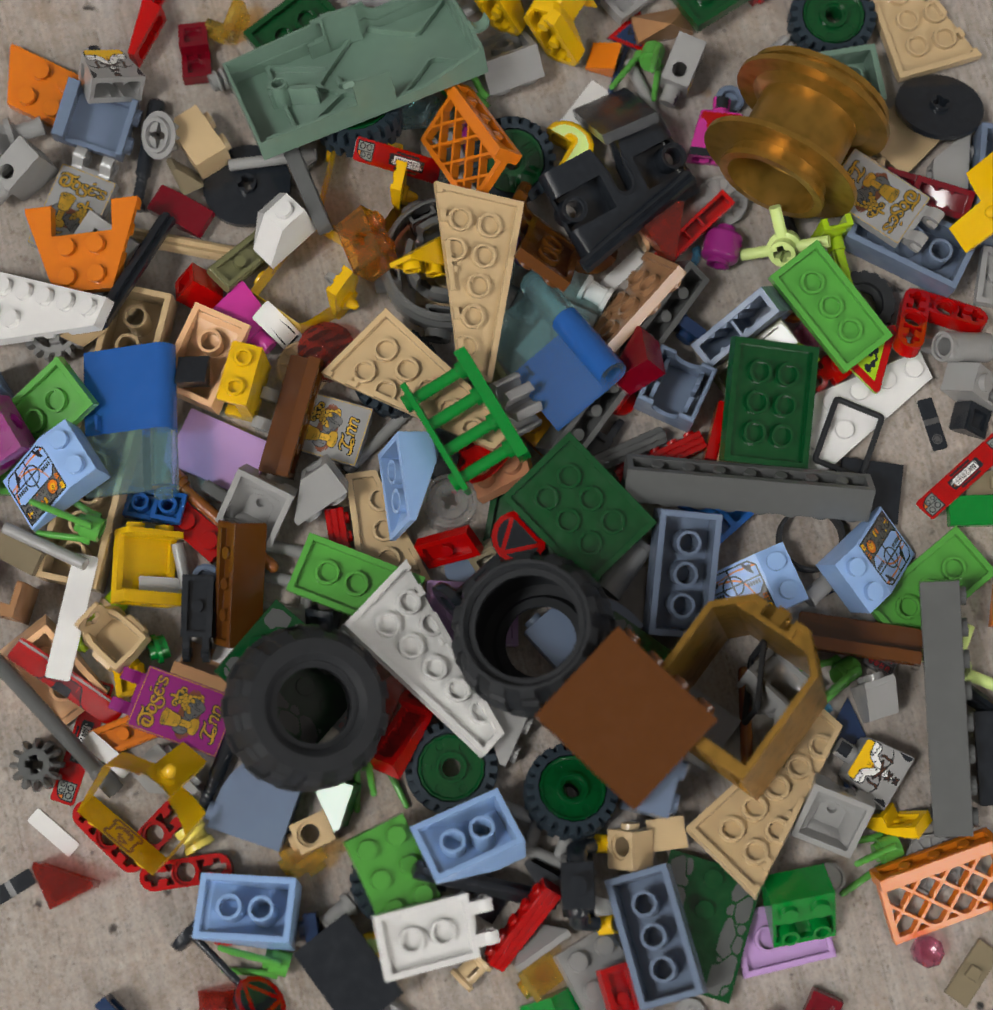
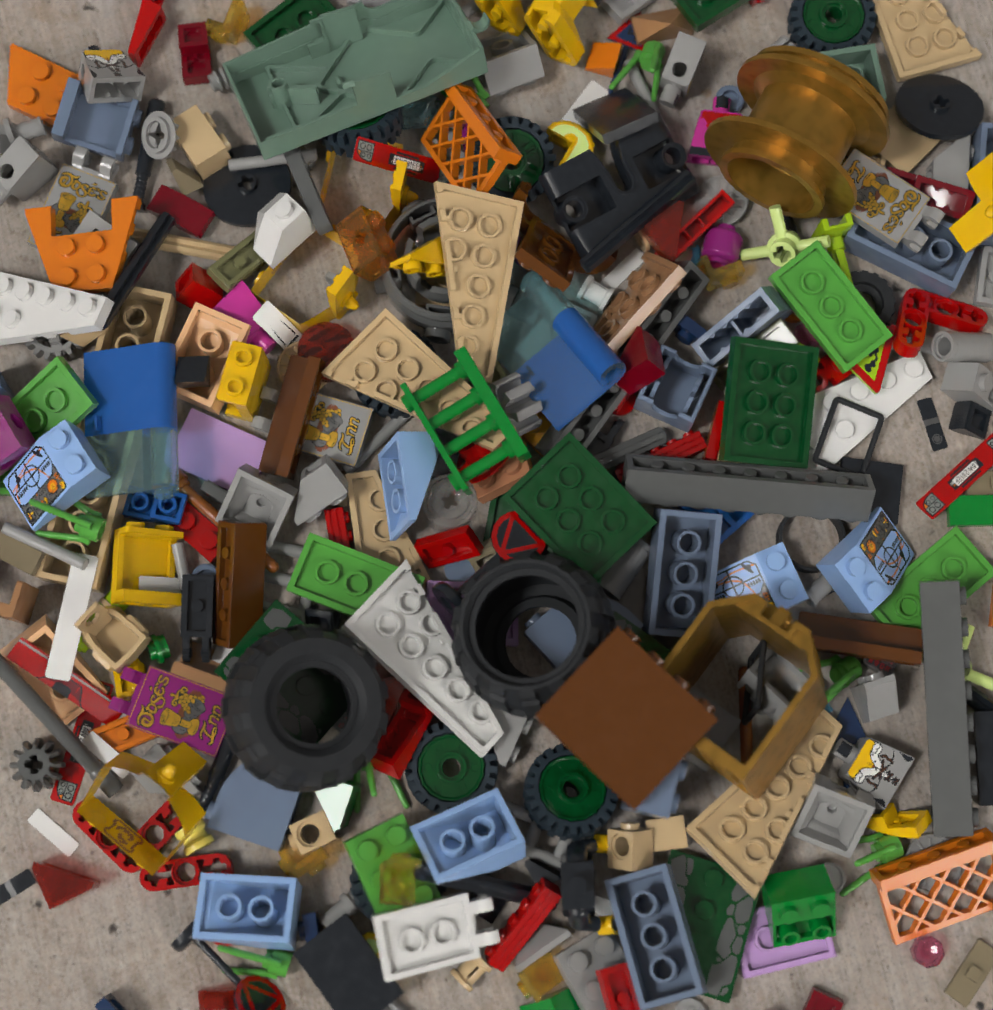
none -> clear yellow bracket [380,853,421,906]
none -> clear yellow bracket [697,255,745,292]

